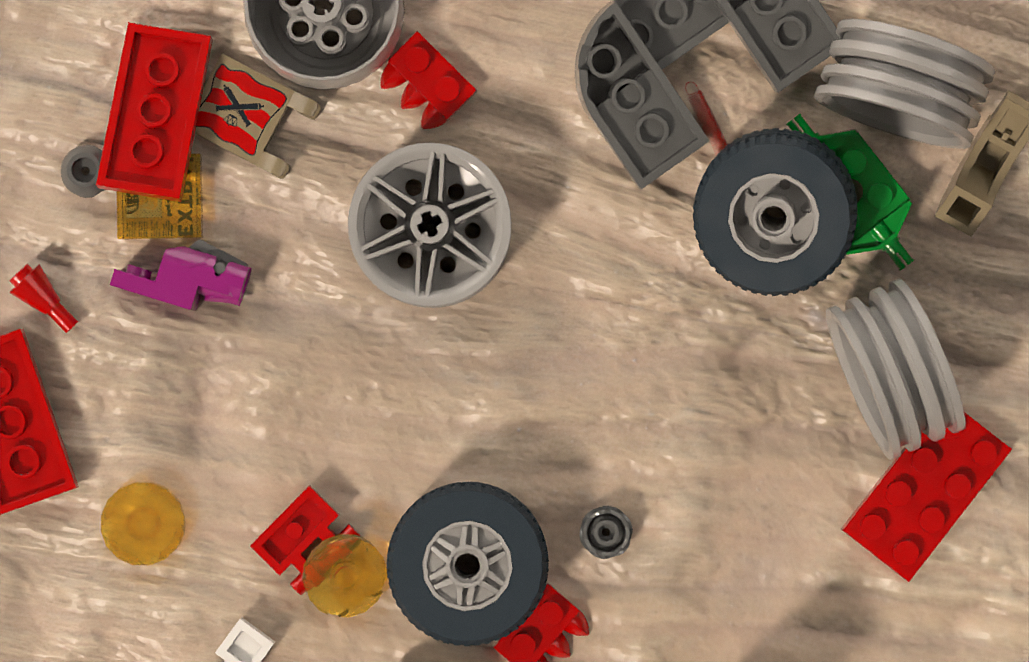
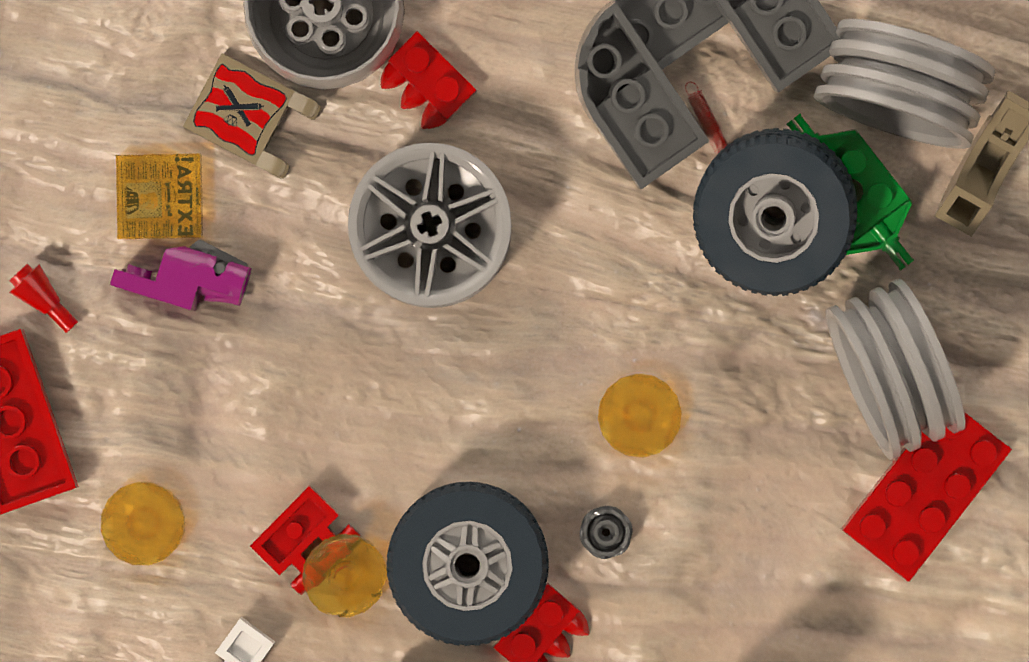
dark grey plate [61,145,105,198] -> none
red plate [96,22,213,202] -> none
none -> clear yellow tile [597,374,682,457]

